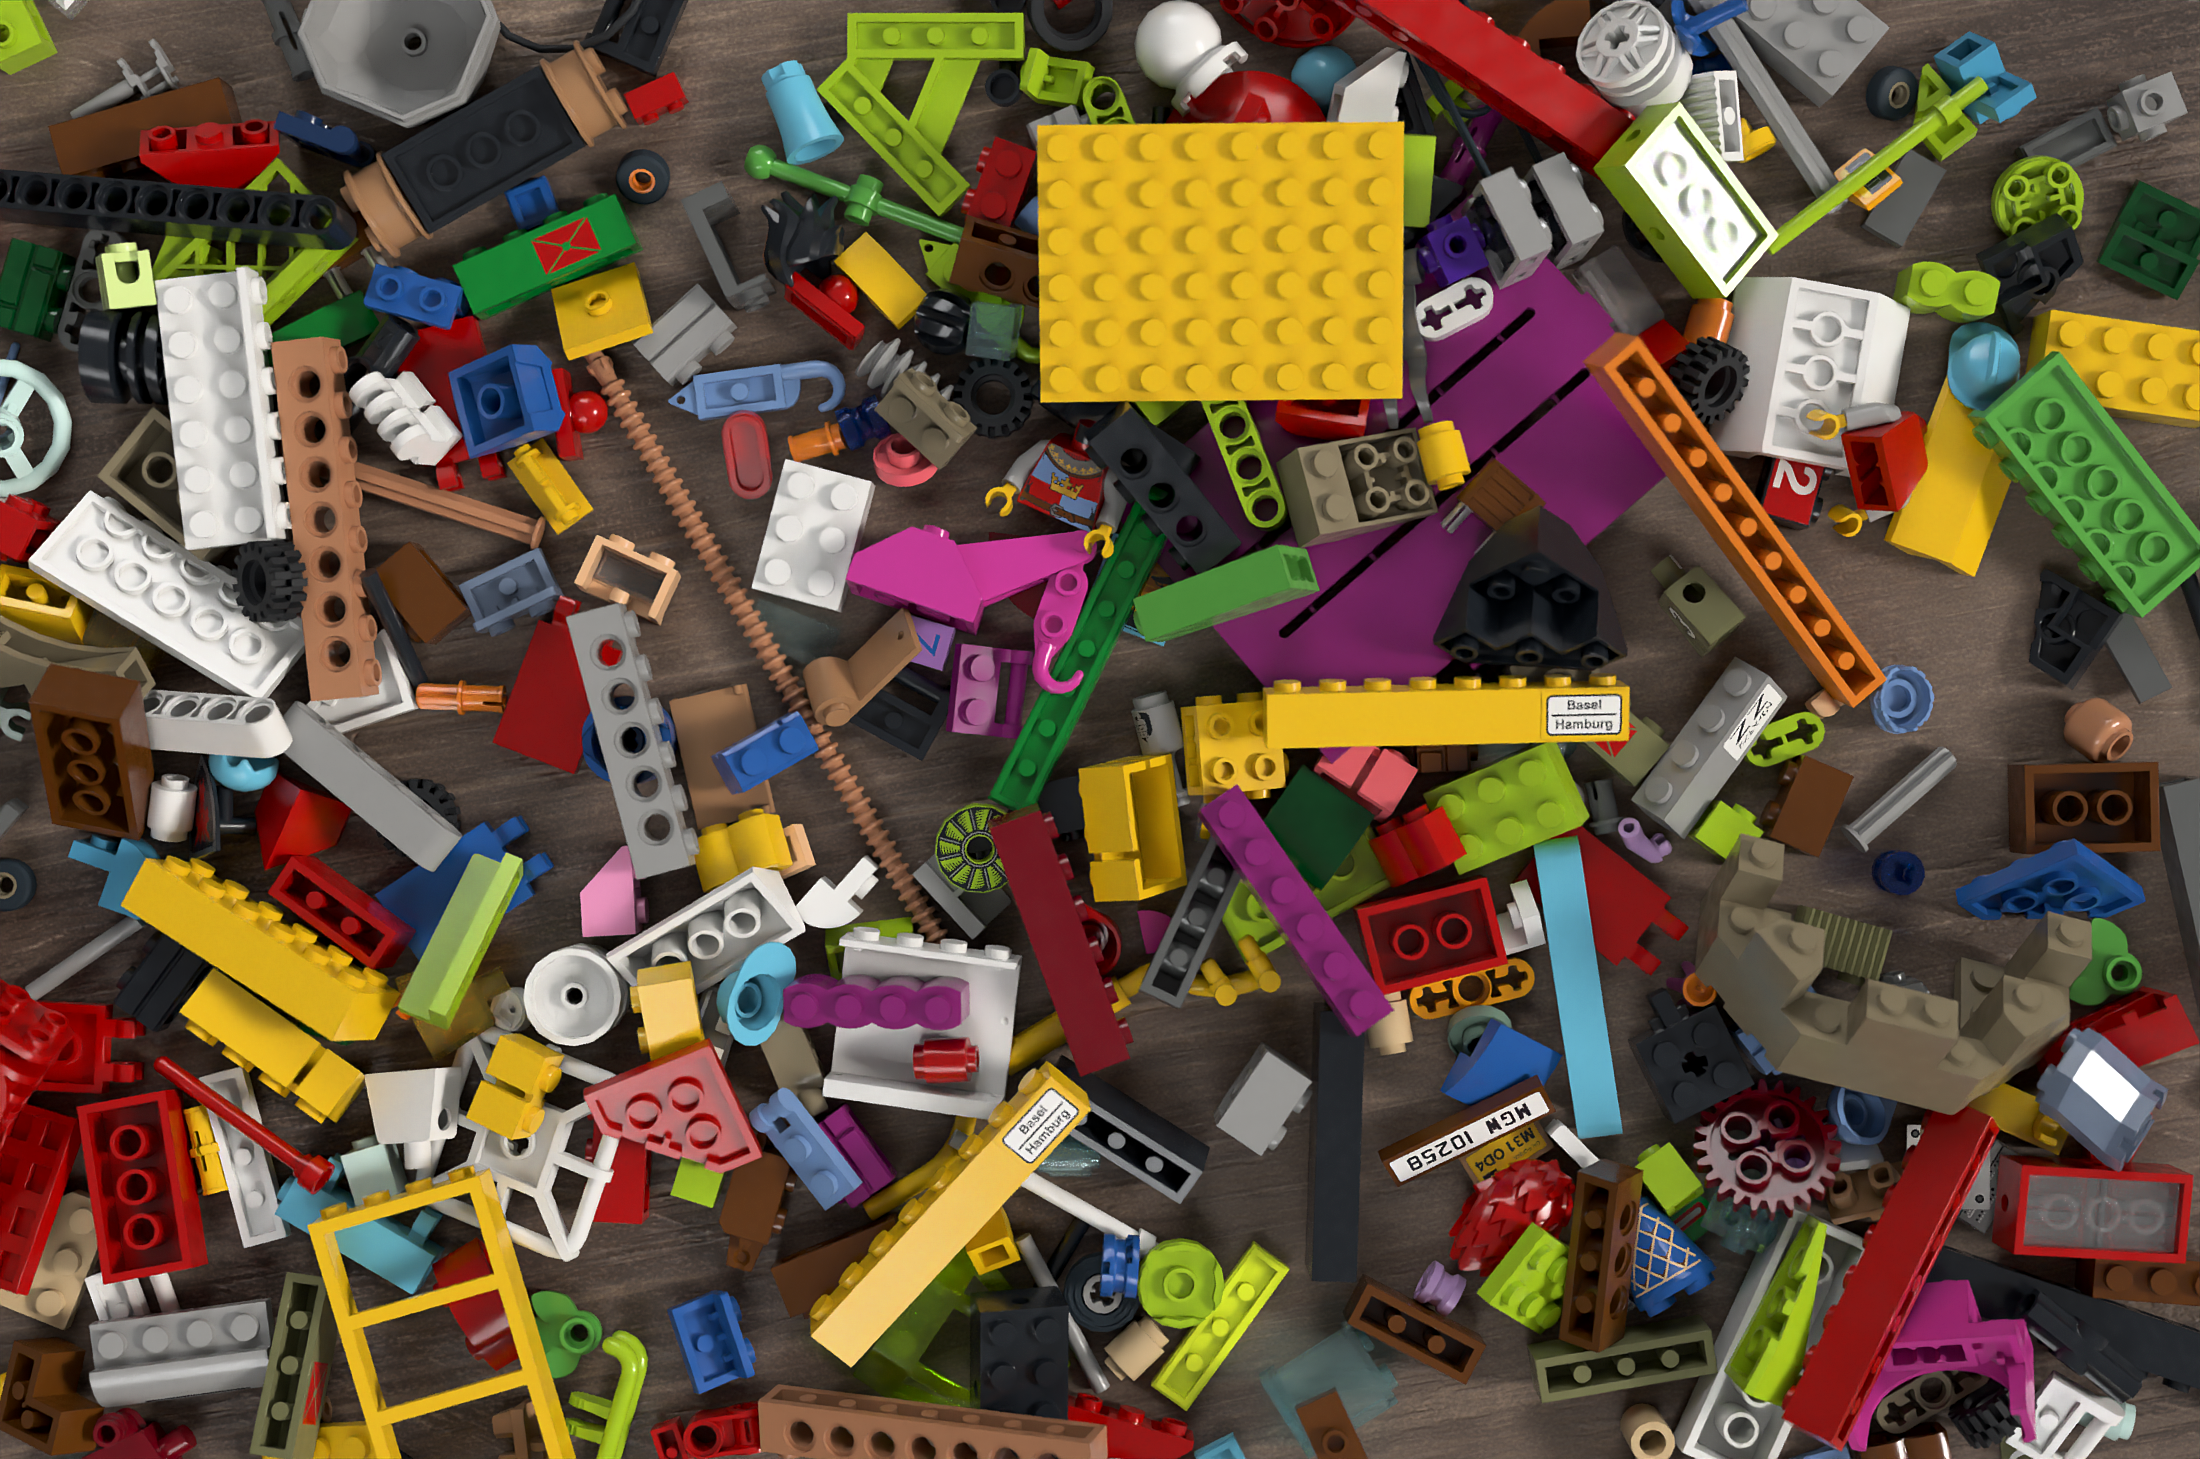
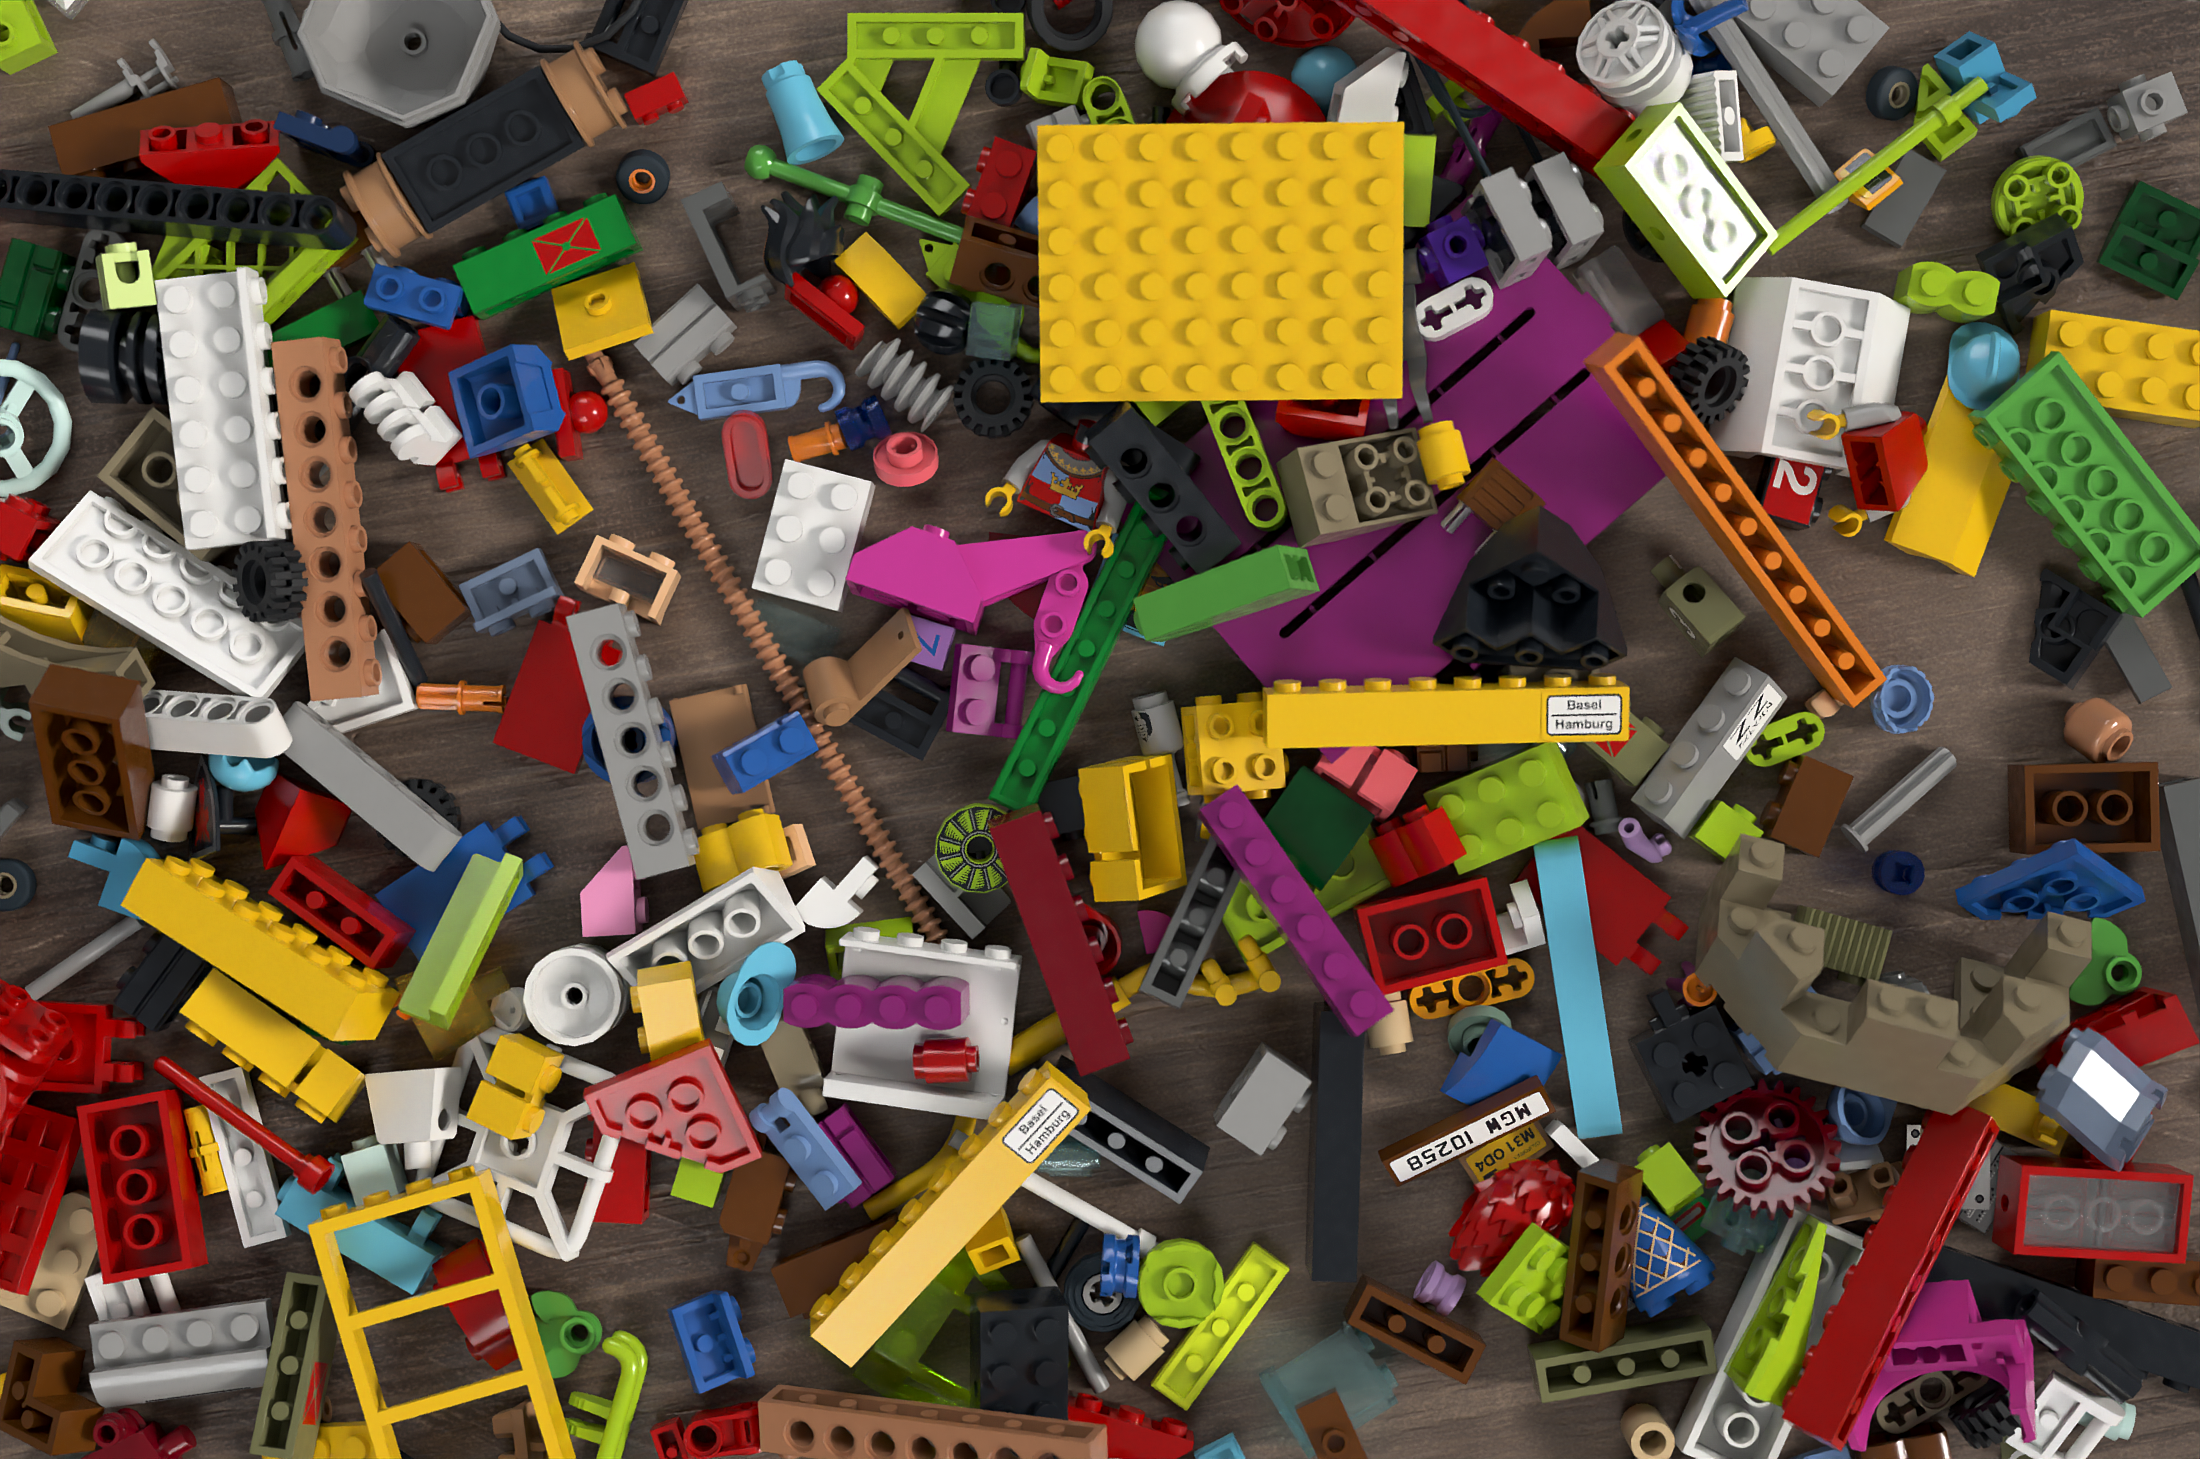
nougat axle [278,439,546,550] -> none
dark tan bracket [874,368,977,470] -> none

